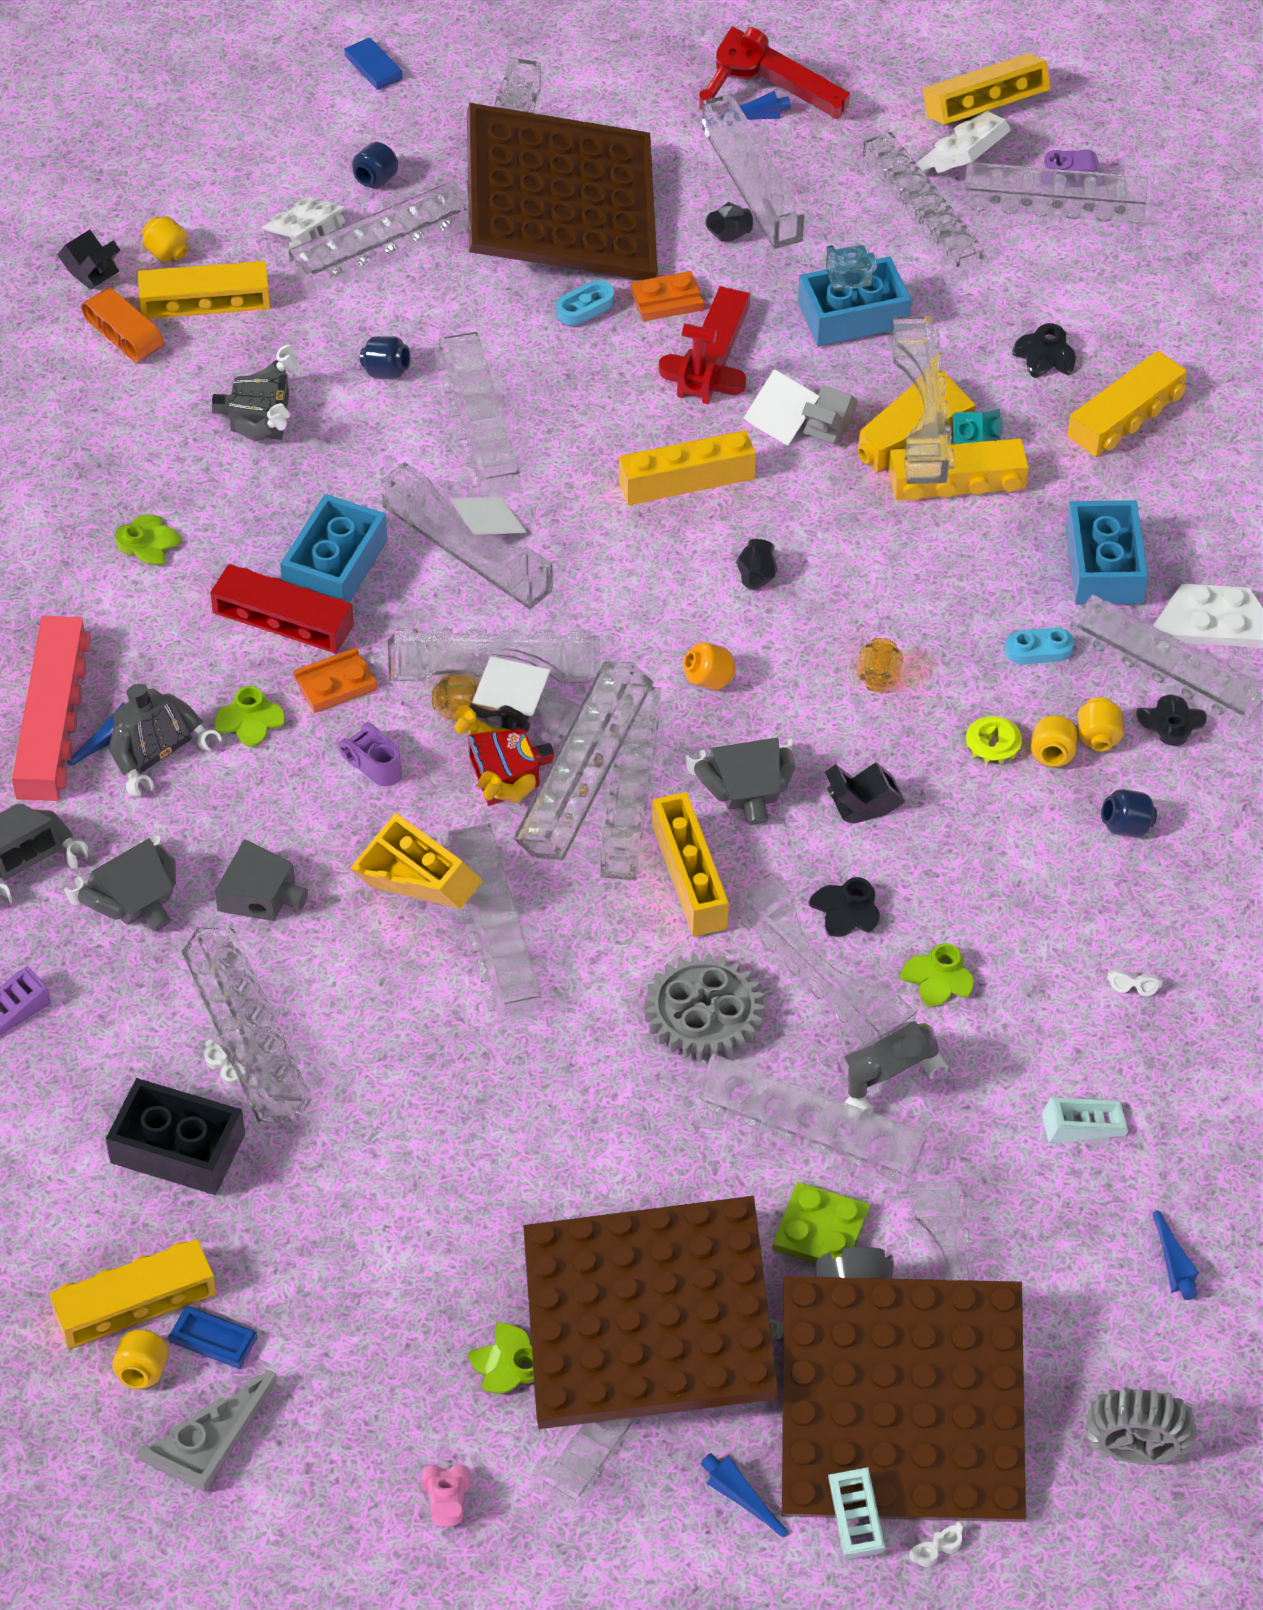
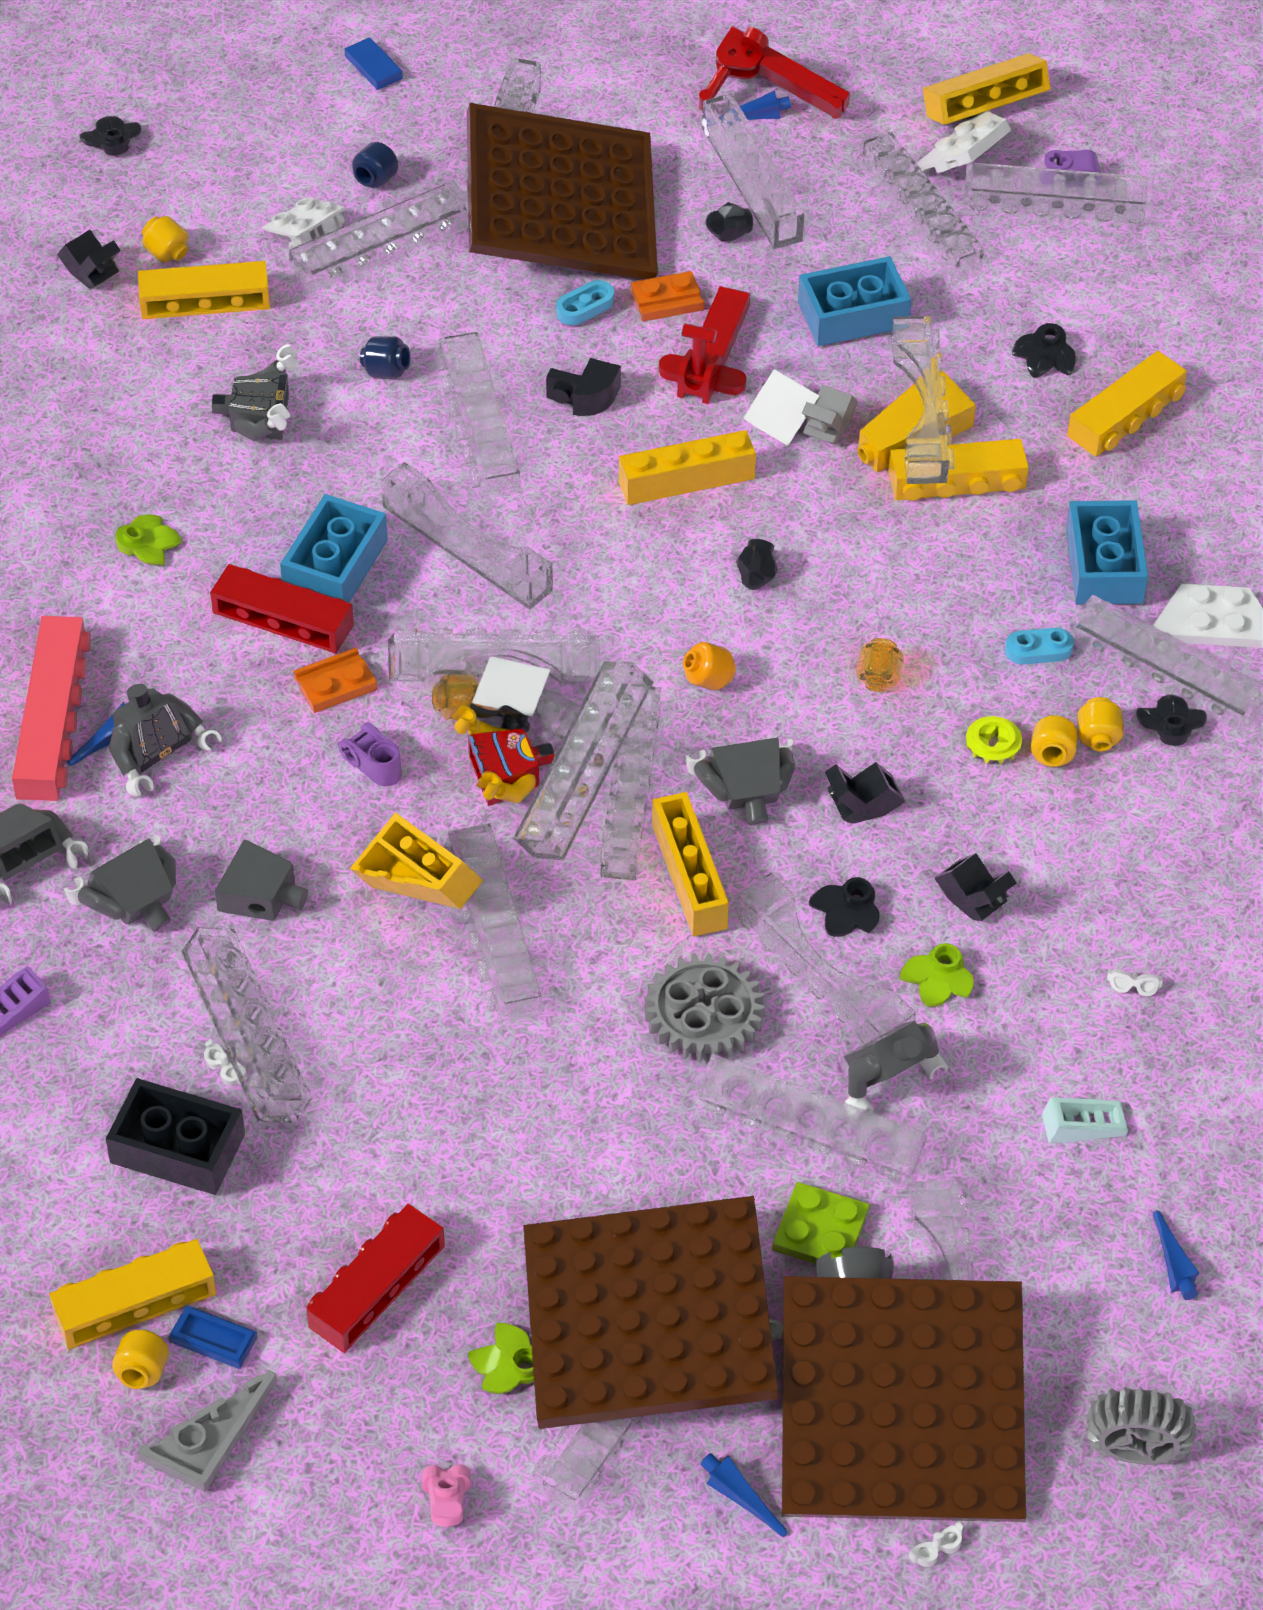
orange beam [81,288,164,363] -> none
lime plate [215,686,285,747] -> none
white sticker [449,497,527,535] -> none
clear light blue brick [825,245,877,291] -> none
light aqua slope [828,1467,885,1560] -> none
teal bracket [953,409,1003,444] -> none
dark blue head [1101,789,1157,838] -> none
none -> black plate [80,116,141,155]
none -> red brick [306,1203,445,1353]
none -> black brick [546,358,621,416]
none -> black brick [934,853,1017,921]

